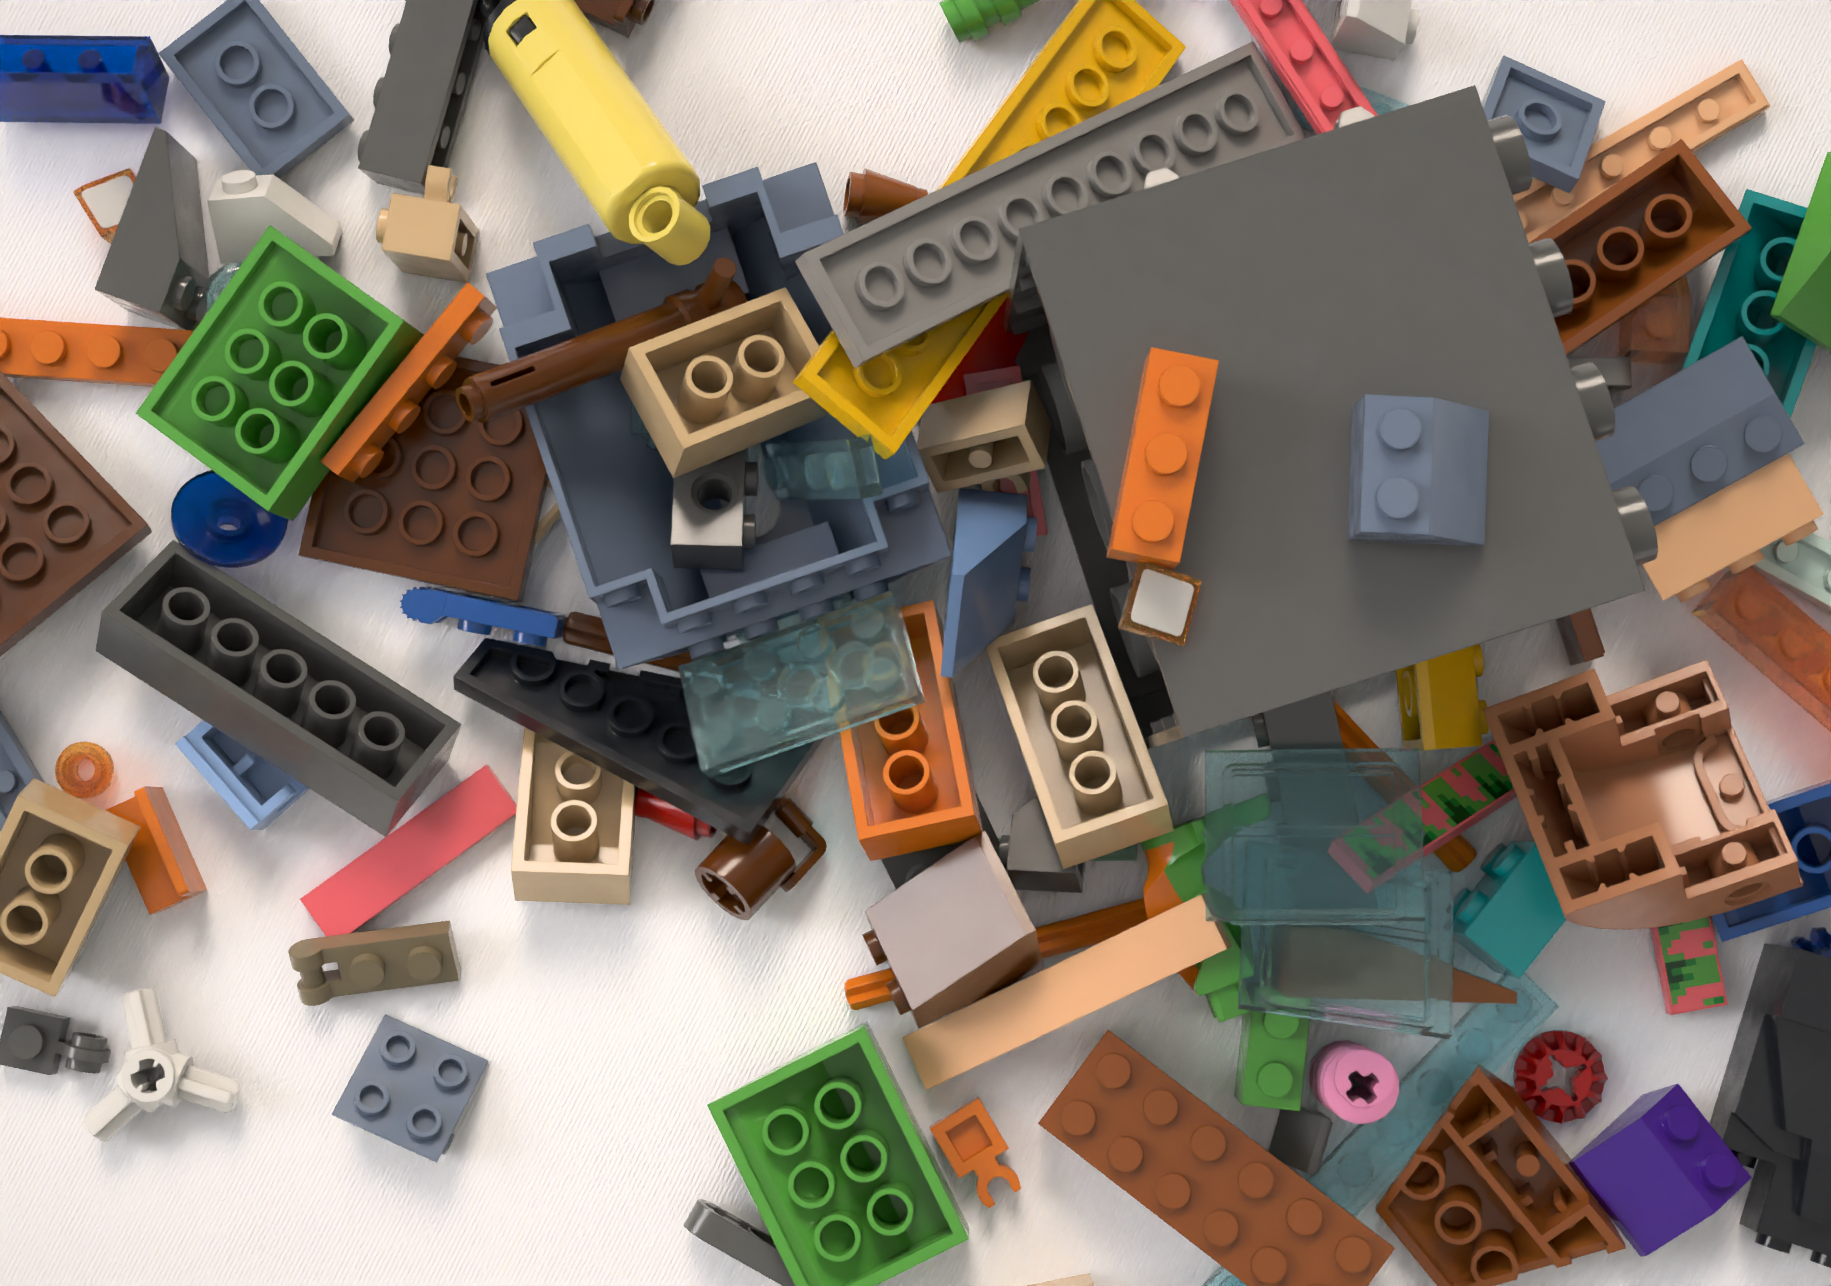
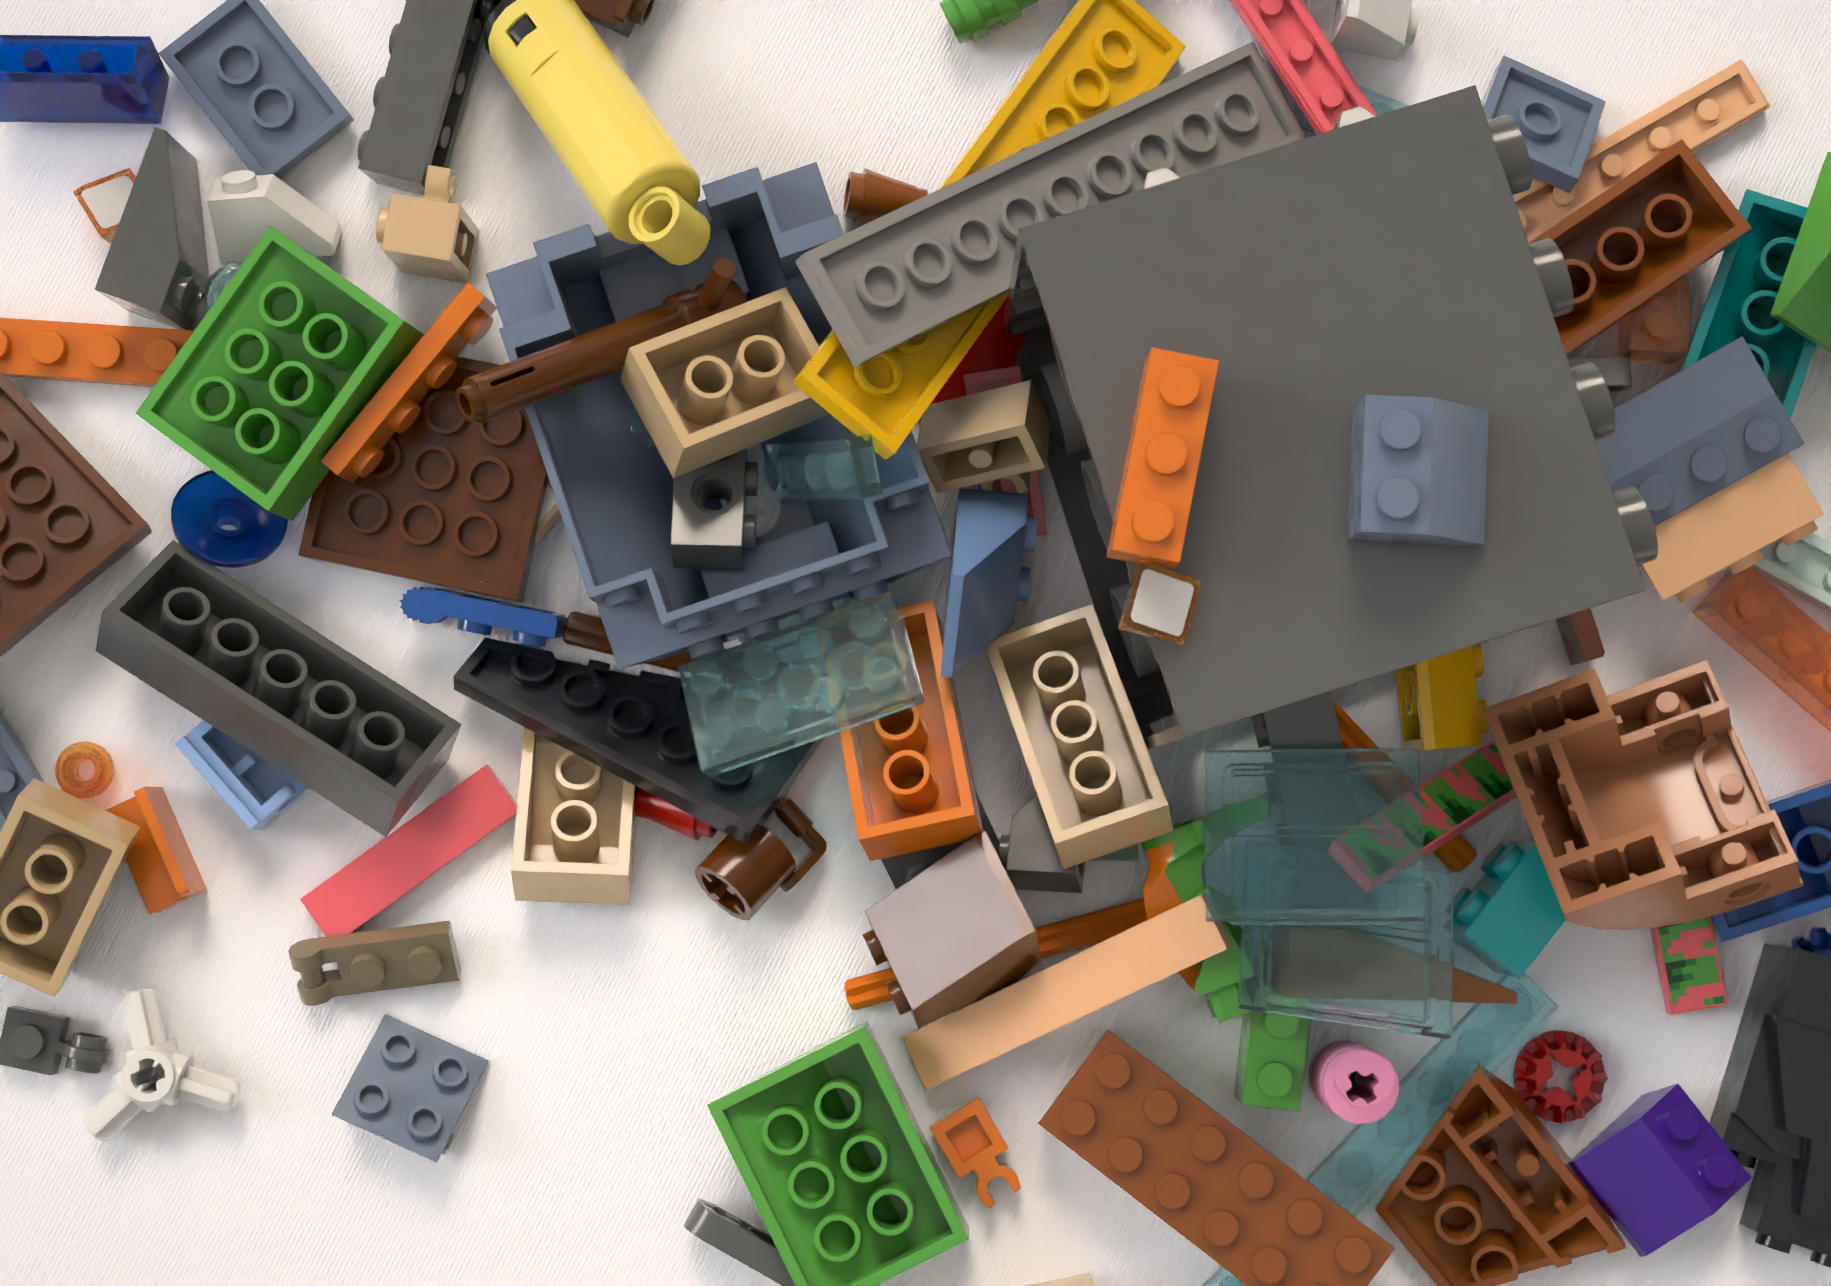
dark grey slope [1268,1107,1333,1175] -> none

